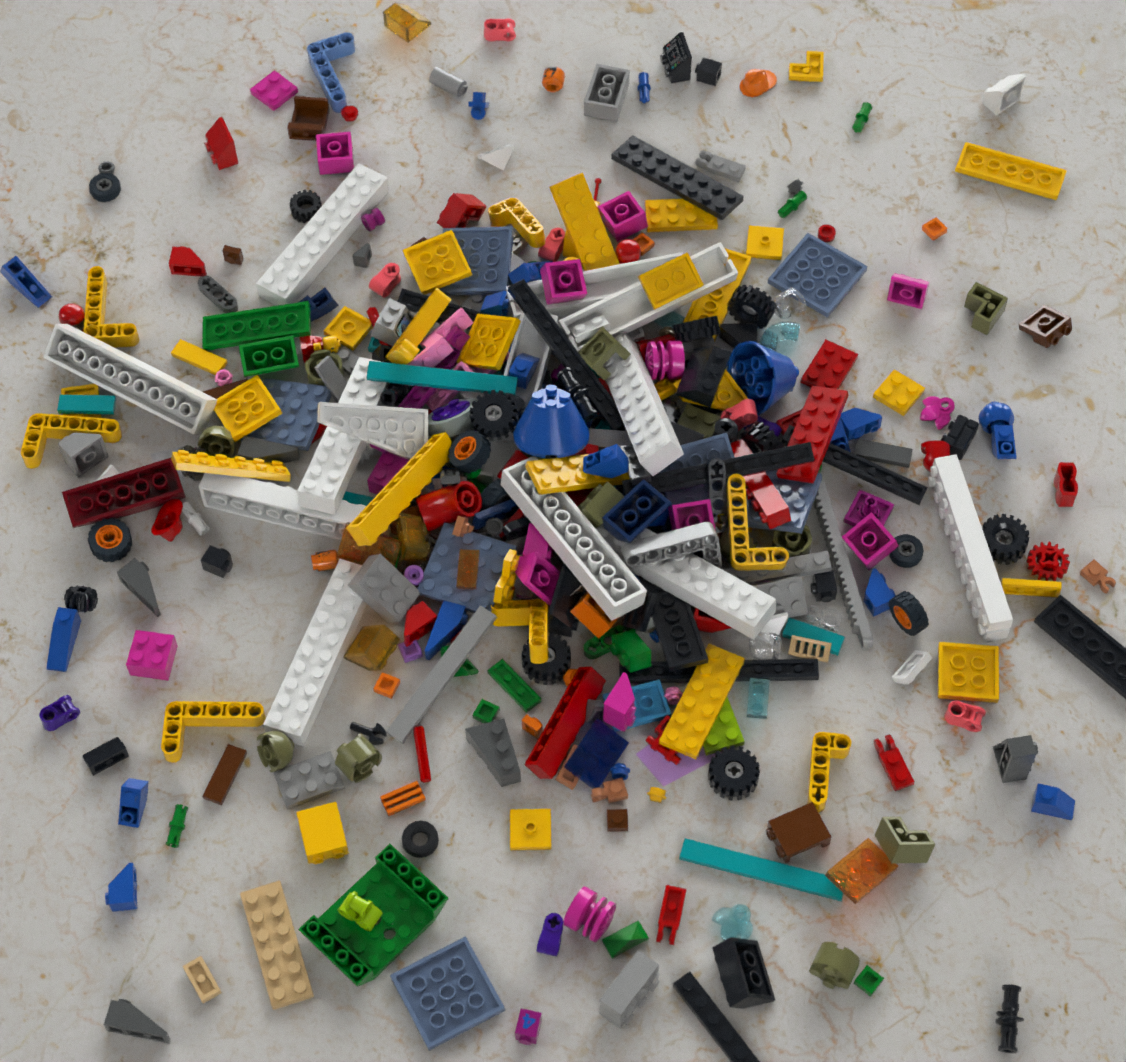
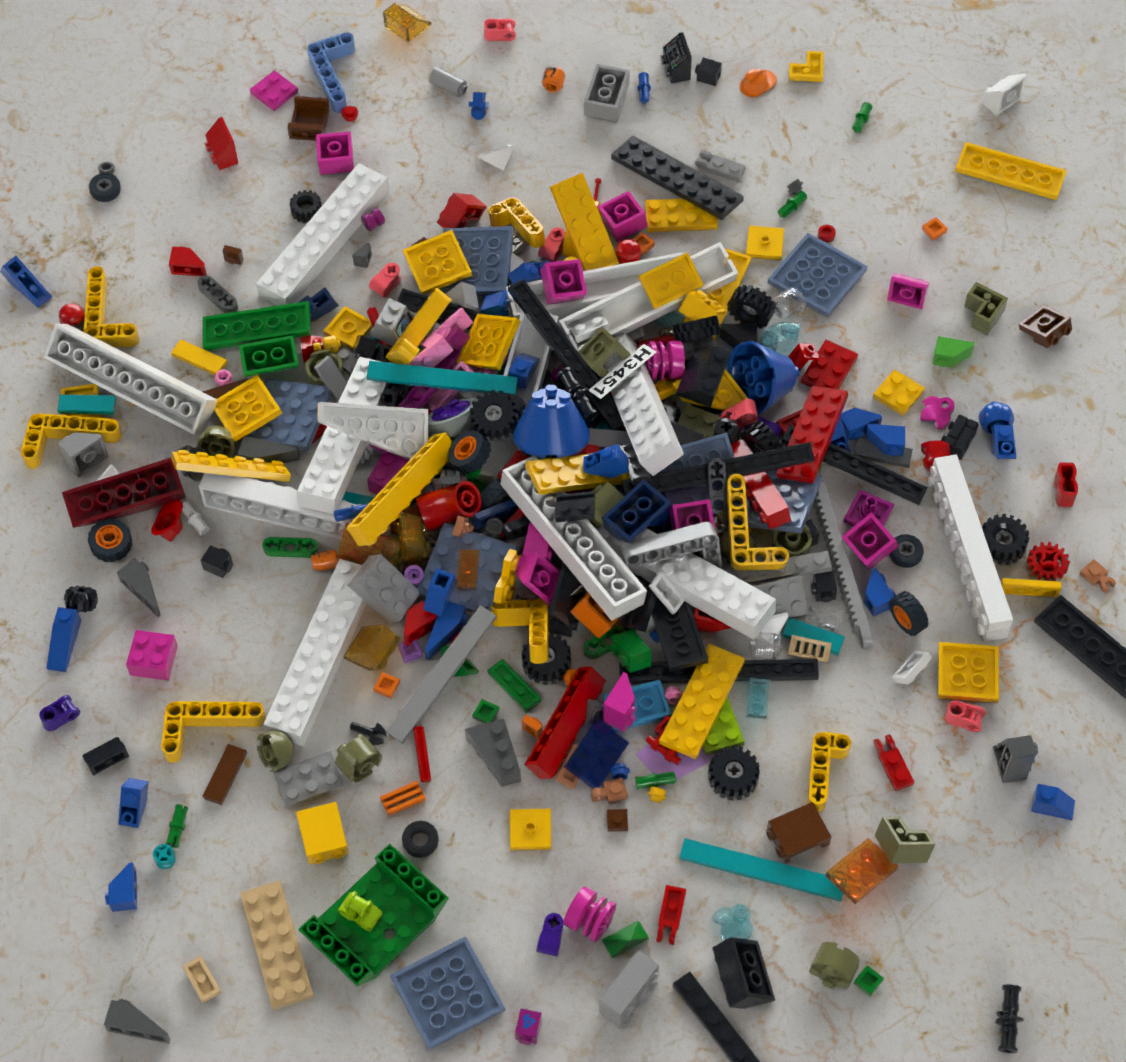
none -> teal wheel [153,844,176,869]
none -> green beam [262,537,319,558]
none -> blue axle [334,503,369,522]
none -> black brick [351,335,378,359]
none -> blue slope [423,568,457,617]
none -> light grey slope [446,282,479,311]
none -> black plate [554,491,596,523]
none -> white sticker [589,344,656,399]
none -> green axle [635,771,676,790]
none -> white slope [649,572,685,614]
none -> yellow slope [679,290,725,321]
none -> red bracket [788,343,819,372]
none -> black tile [805,519,820,547]
none -> blue slope [866,424,905,456]
none -> bright green slope [933,336,974,367]

